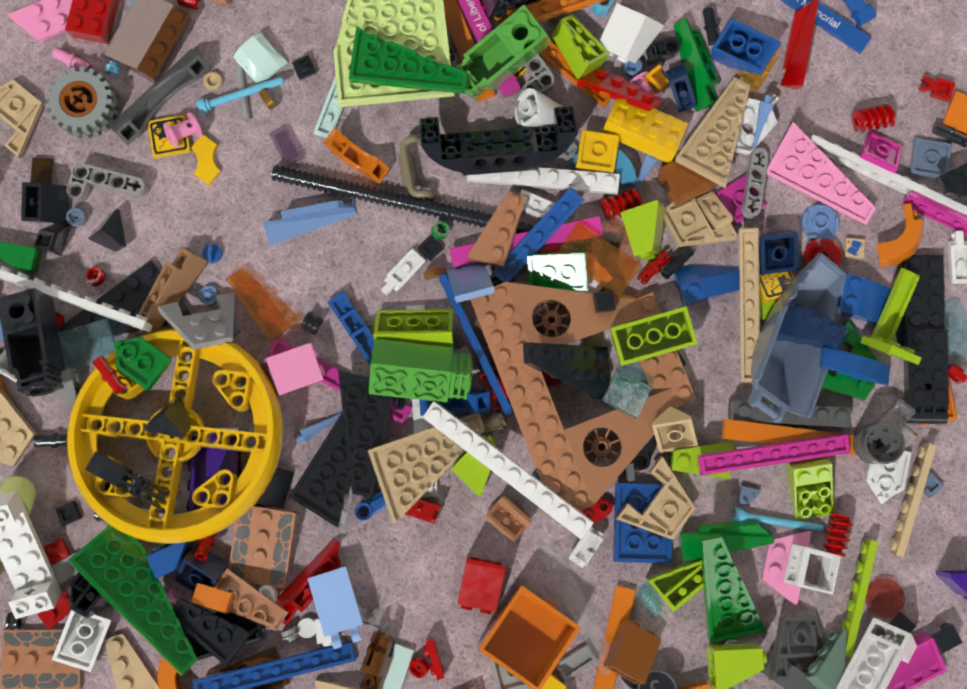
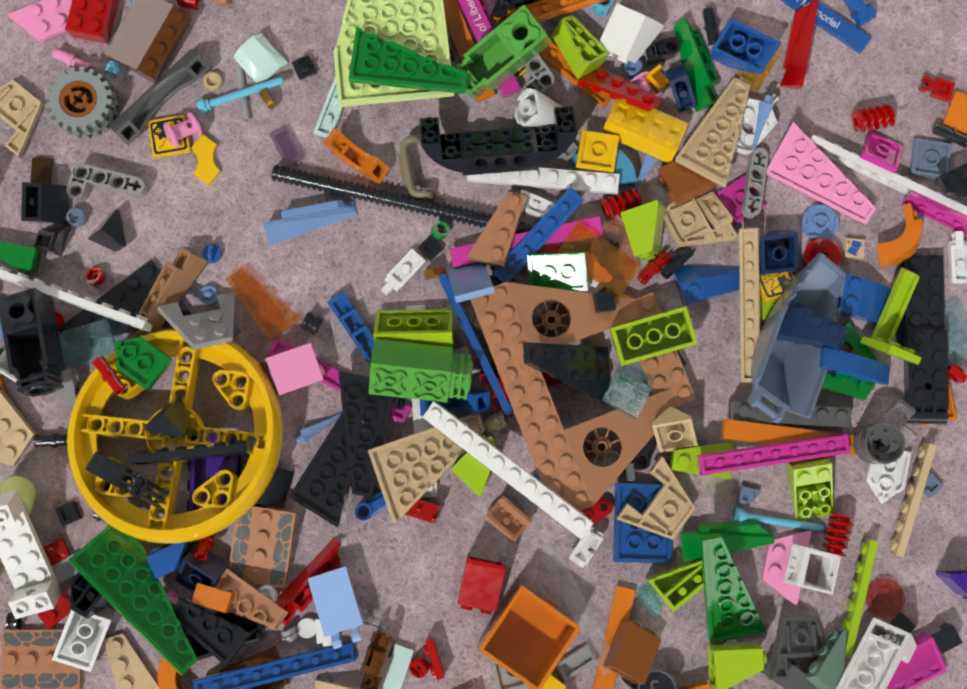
none -> black plate [128,440,253,465]

